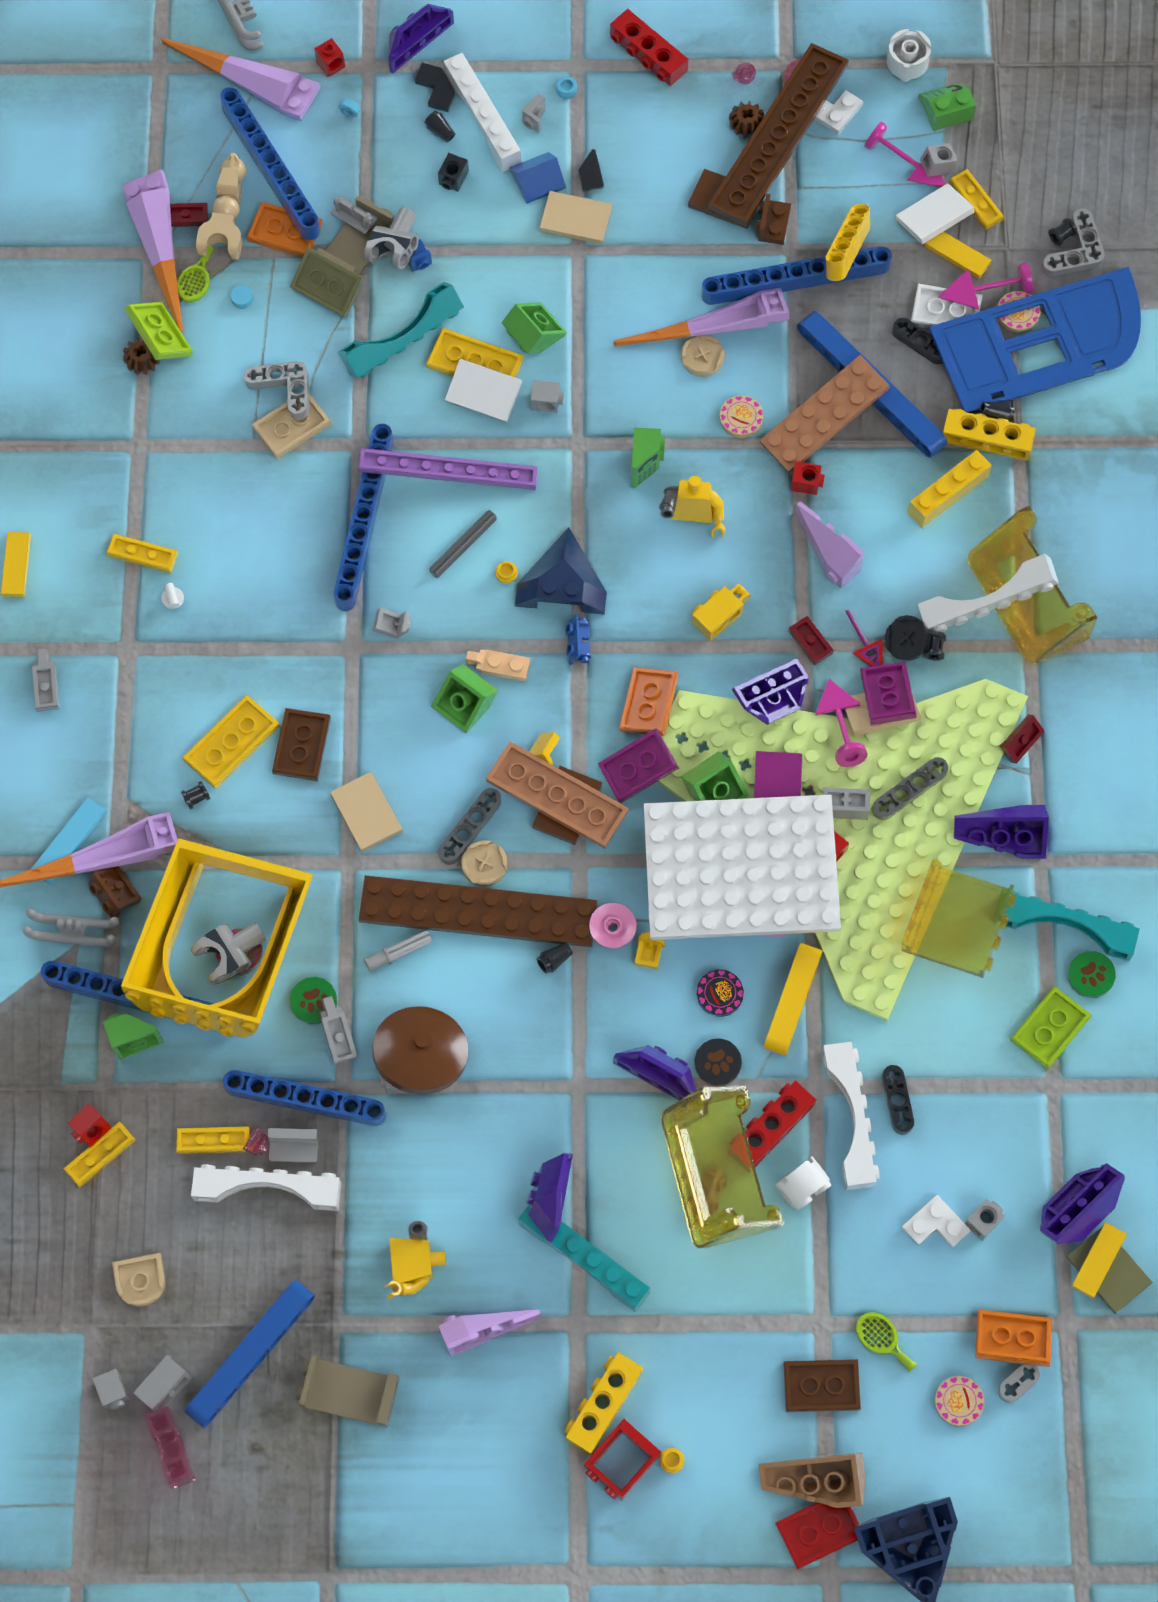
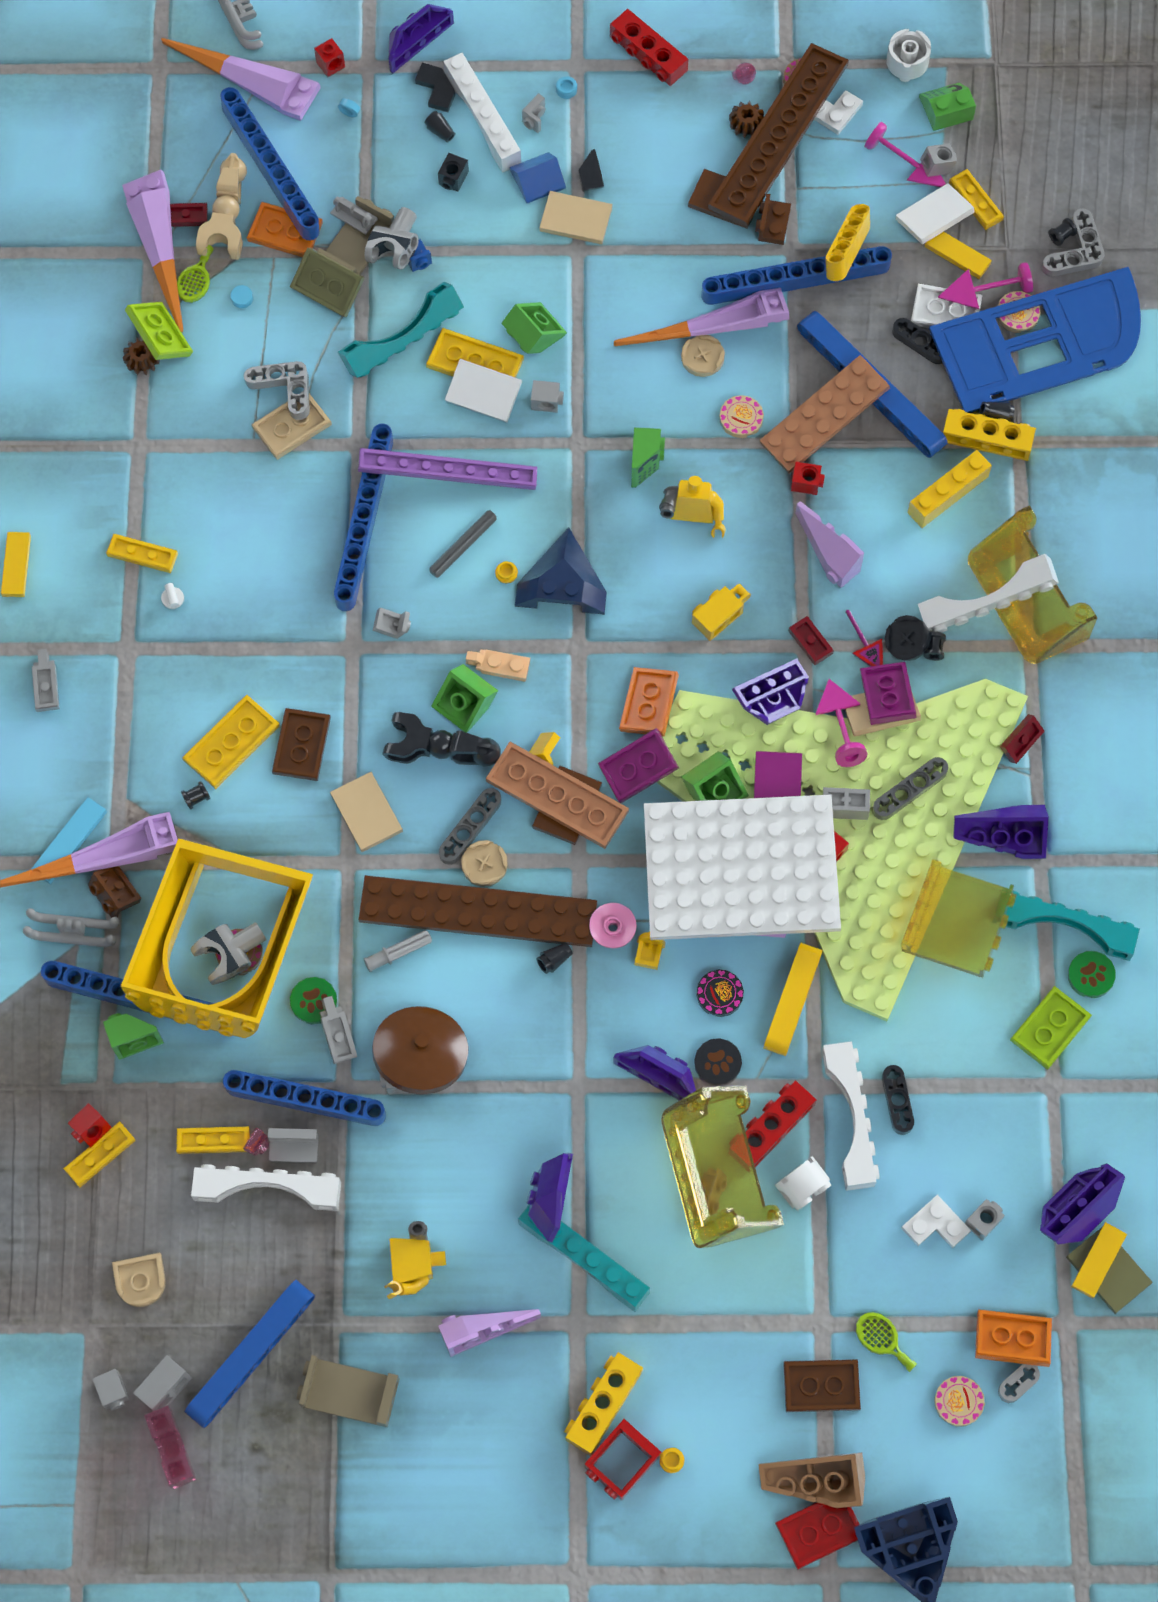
blue hinge [565,614,591,665] -> none
none -> black piece [382,712,501,767]

